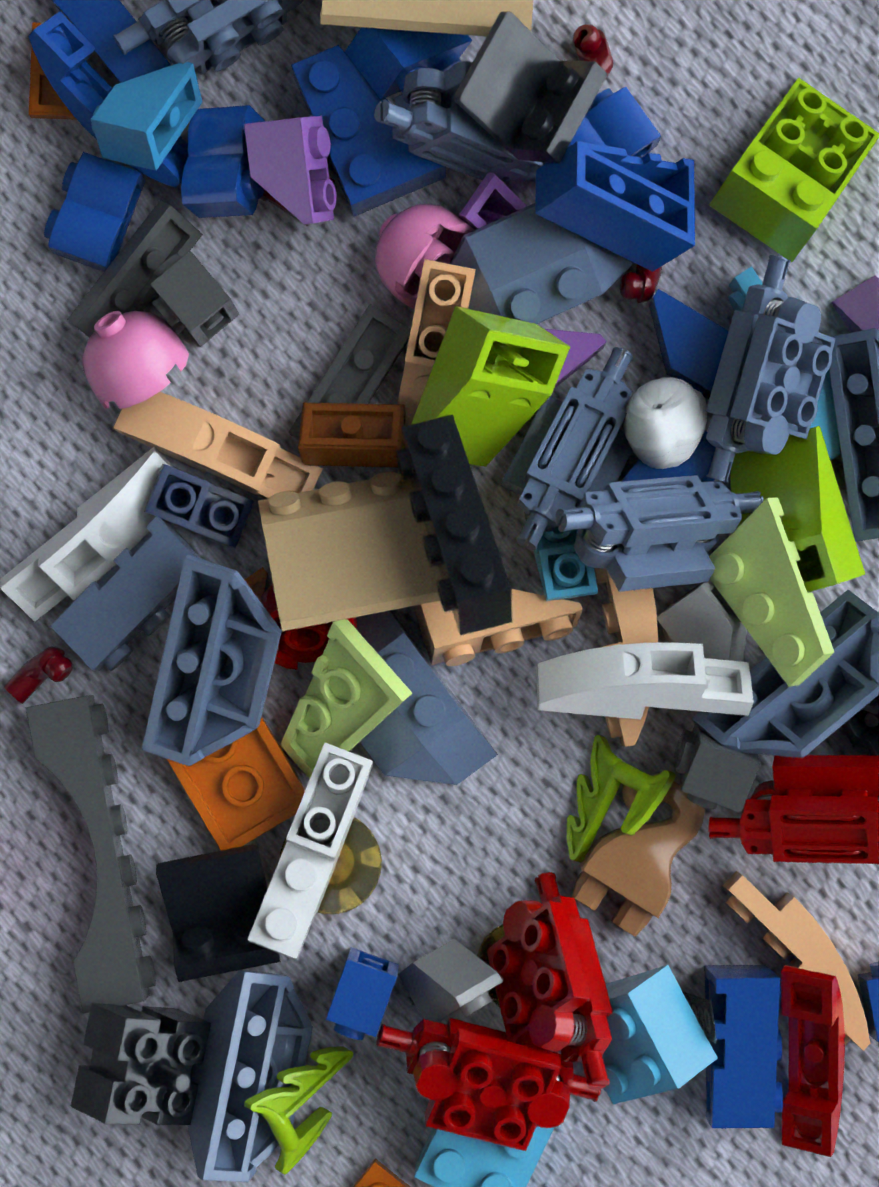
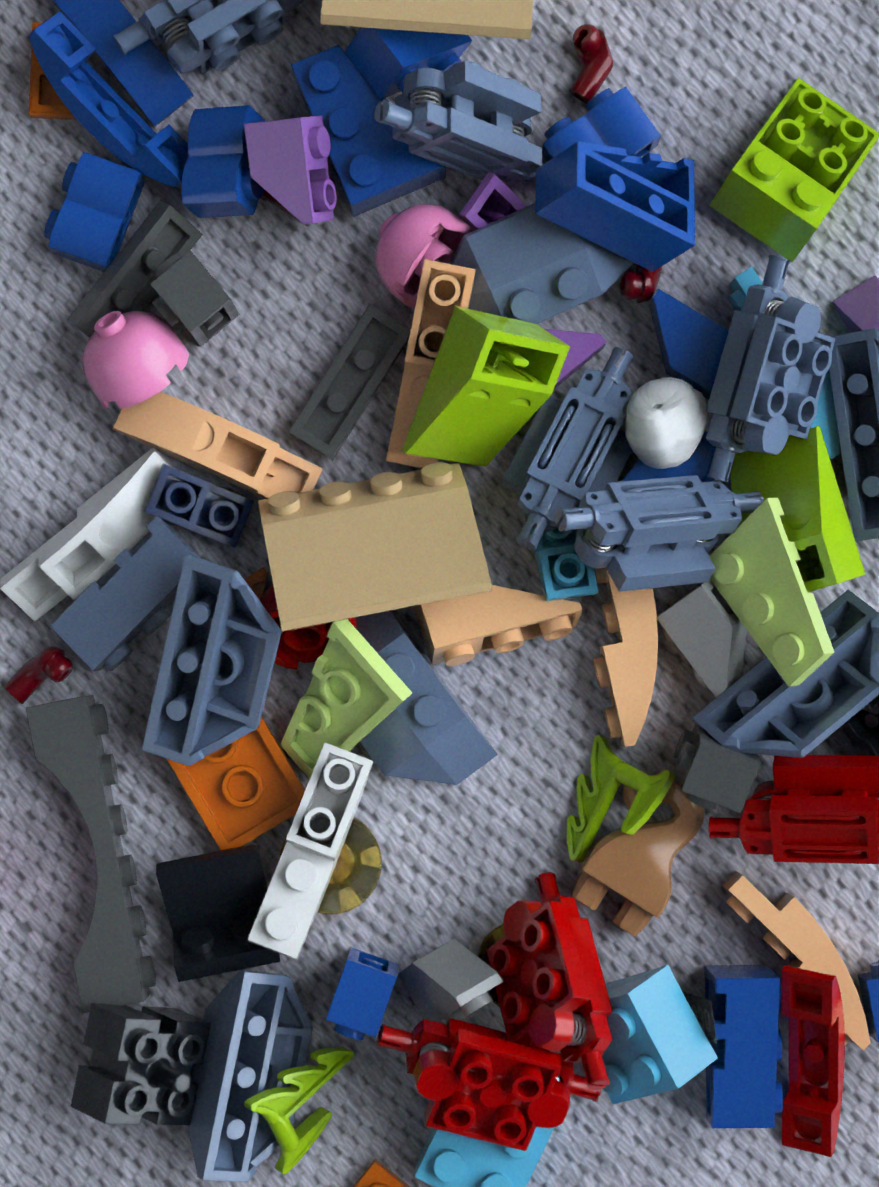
dark azure slope [91,62,202,171] -> none
dark orange slope [298,402,405,468] -> none
black brick [395,415,512,636] -> none
black bracket [454,11,607,164] -> none
white slope [536,642,754,720] -> none

